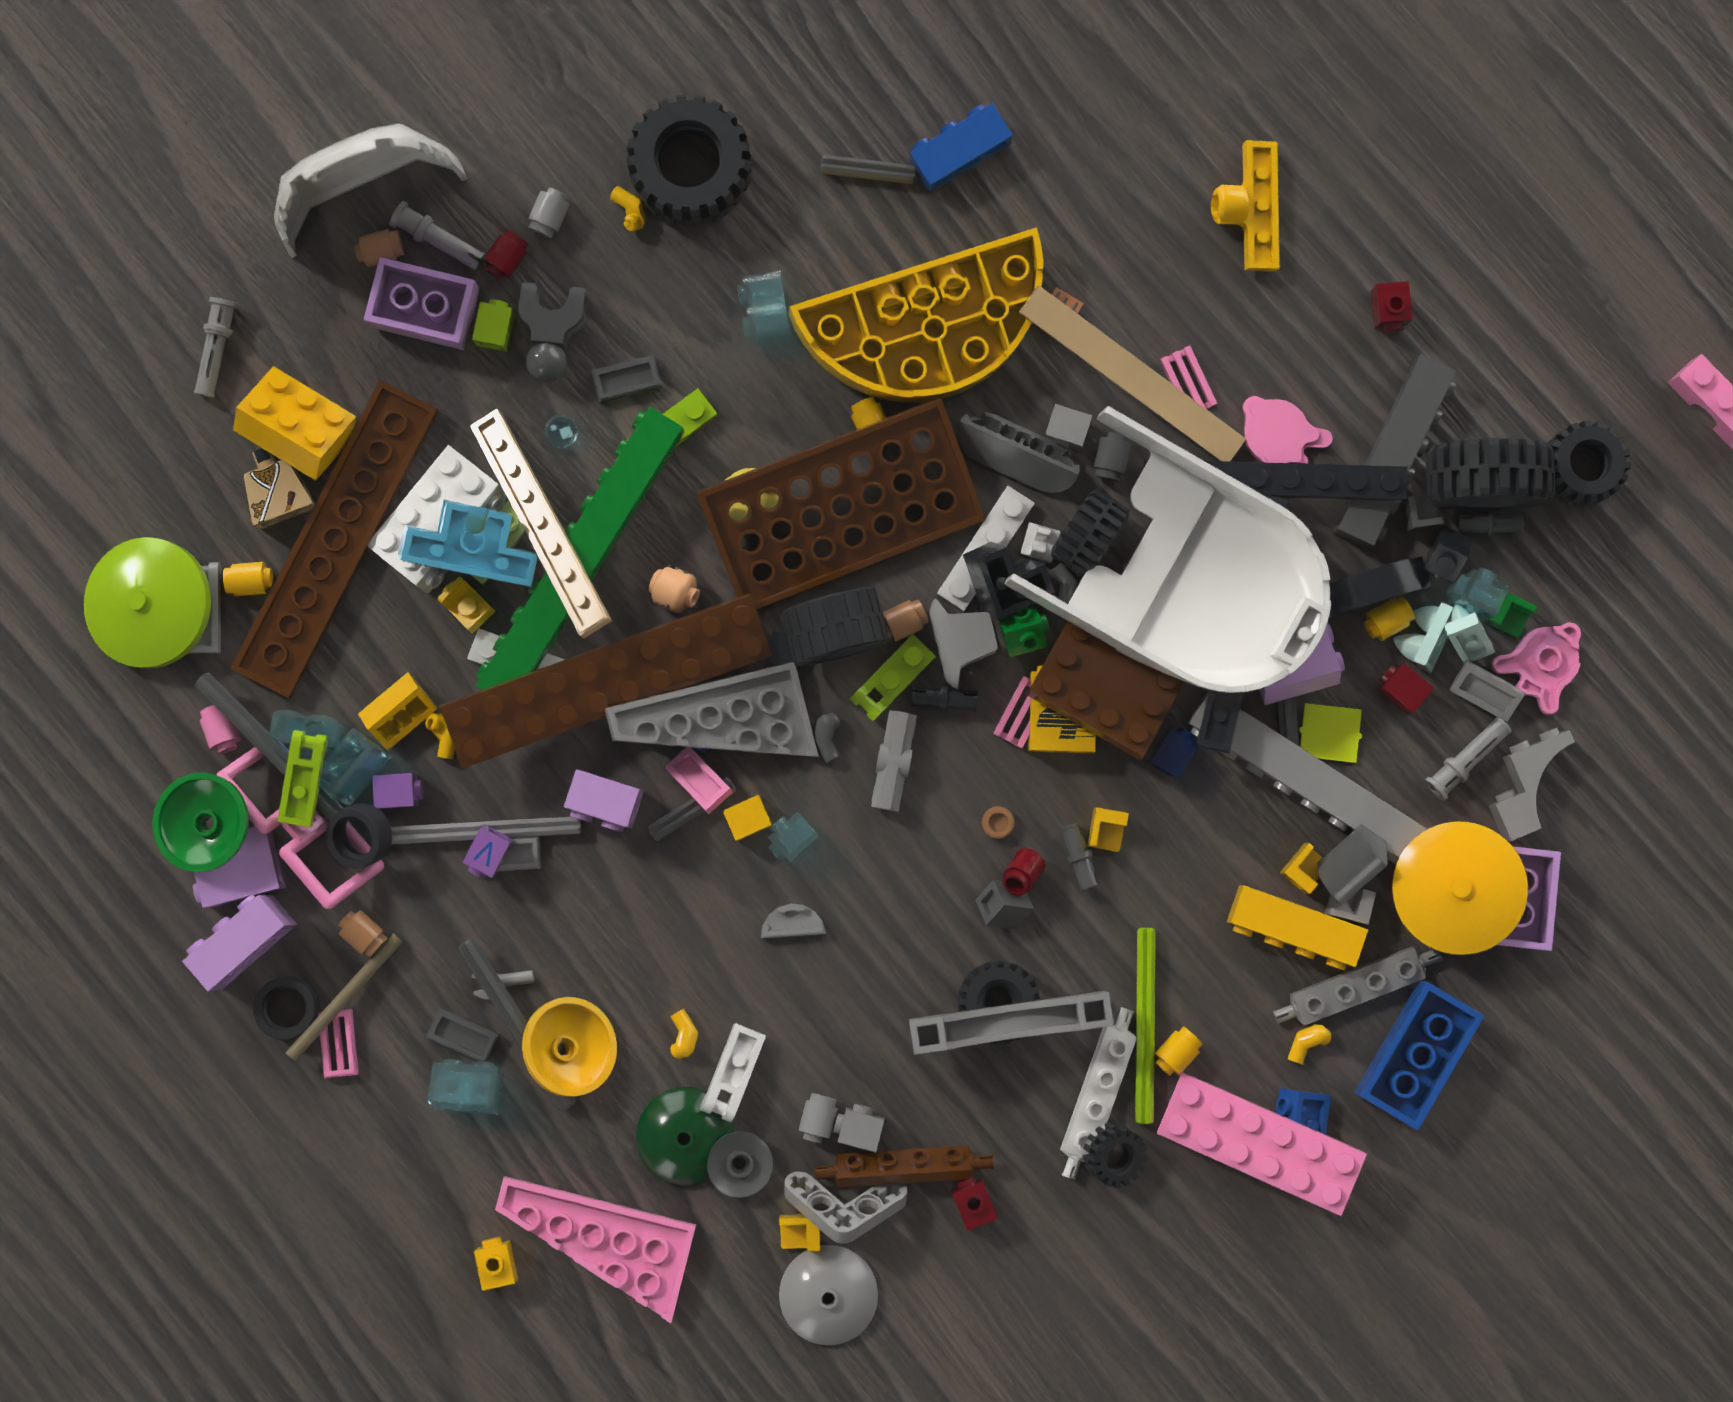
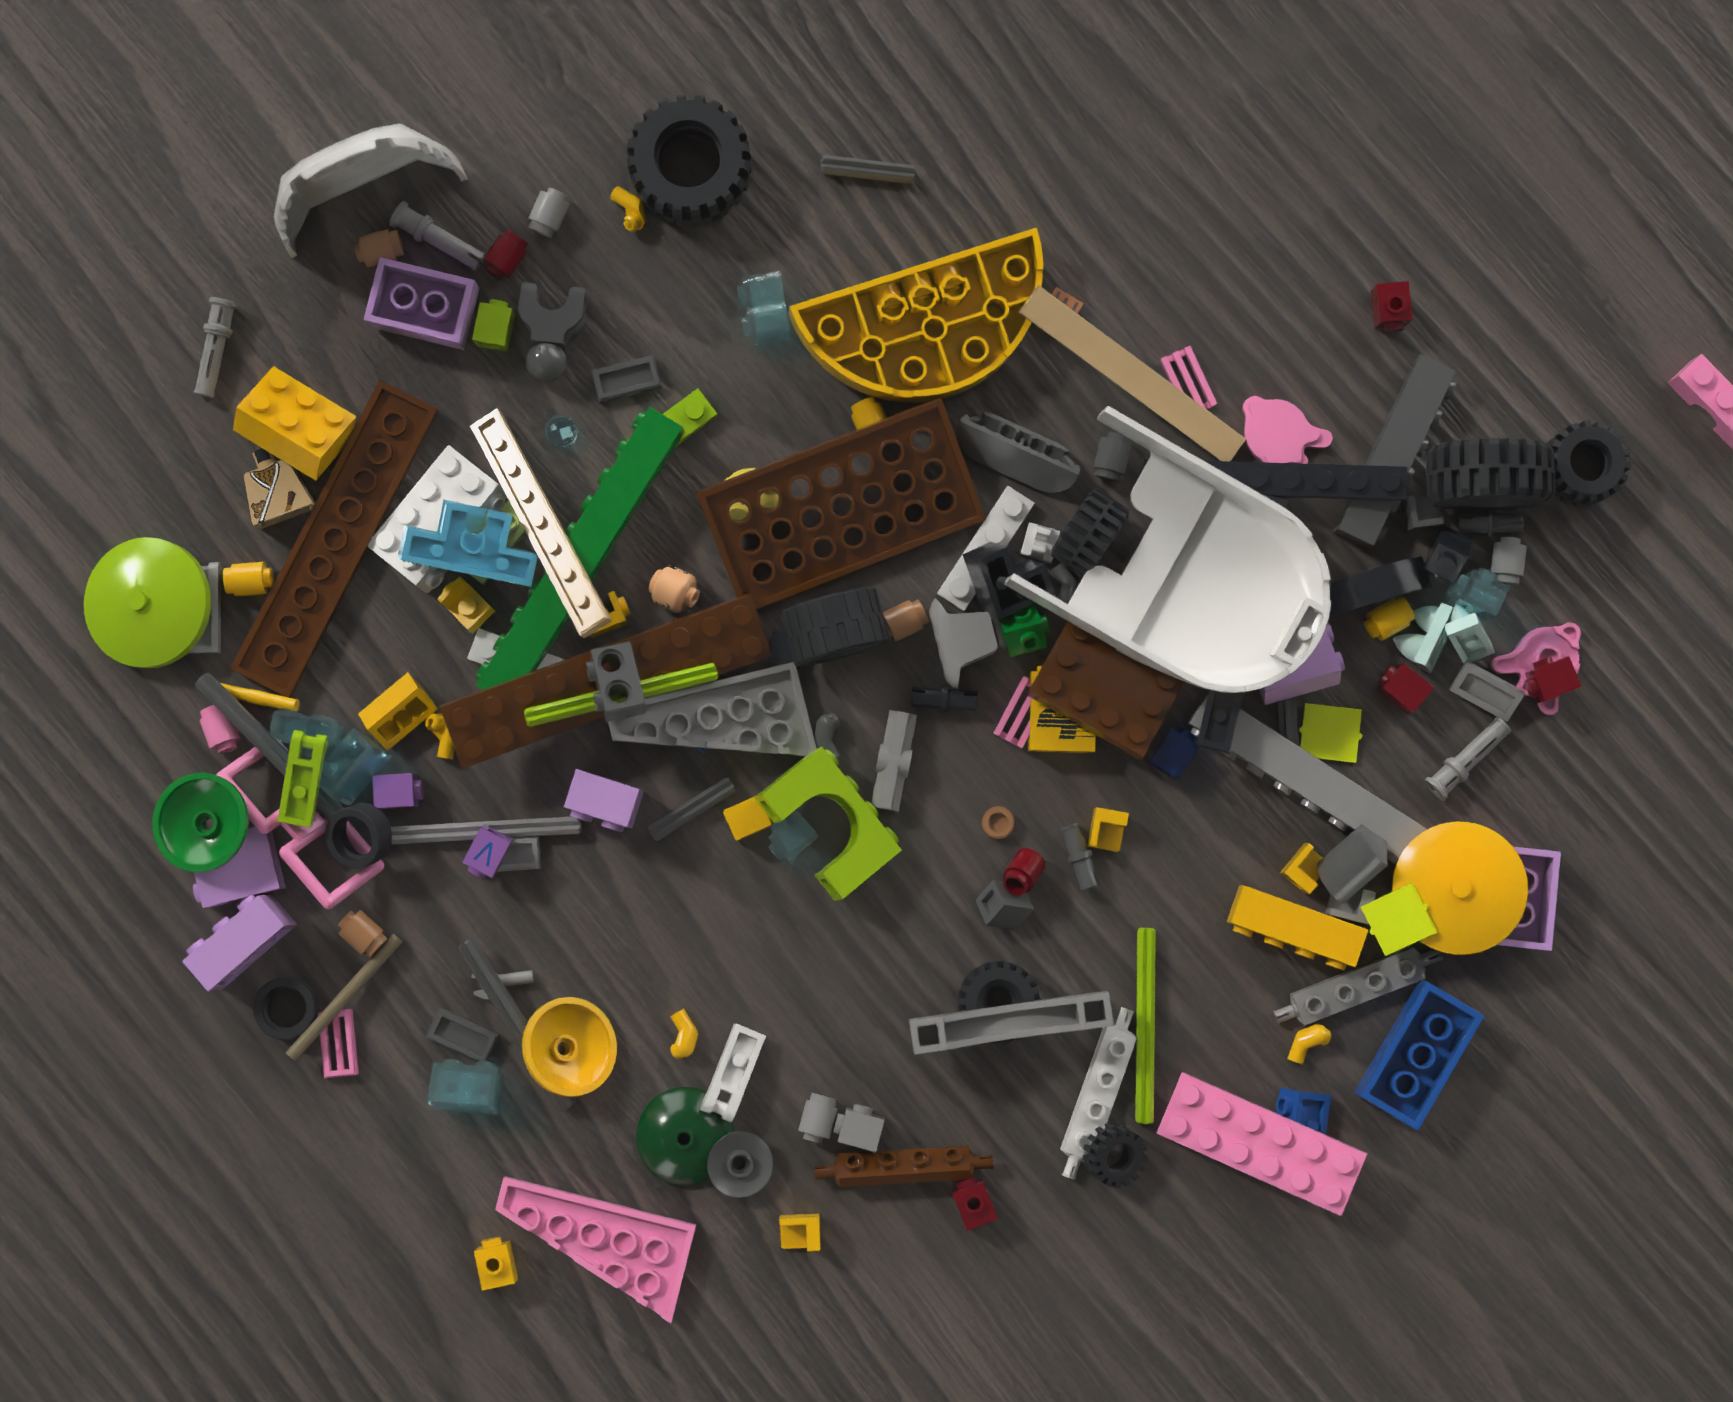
bright pink tile [665,747,733,814] -> none
light grey tile [761,903,826,938] -> none
light grey dish [779,1244,878,1345] -> none
light grey beam [784,1171,907,1244] -> none
lime plate [849,634,936,722] -> none
blue brick [909,103,1013,193] -> none
light grey panel [1046,404,1092,451] -> none
yellow brick [1155,1026,1203,1076] -> none
yellow plate [1211,140,1279,272] -> none
green panel [1482,590,1538,638] -> none
light grey arch [1489,727,1575,841] -> none
none -> yellow piece [220,683,300,712]
none -> lime axle [524,663,718,727]
none -> dark grey brick [586,641,645,722]
none -> yellow bracket [589,591,631,638]
none -> lime arch [754,746,902,901]
none -> neon yellow piece [1361,882,1438,956]
none -> light grey brick [1490,537,1527,586]
none -> dark red brick [1525,656,1582,703]

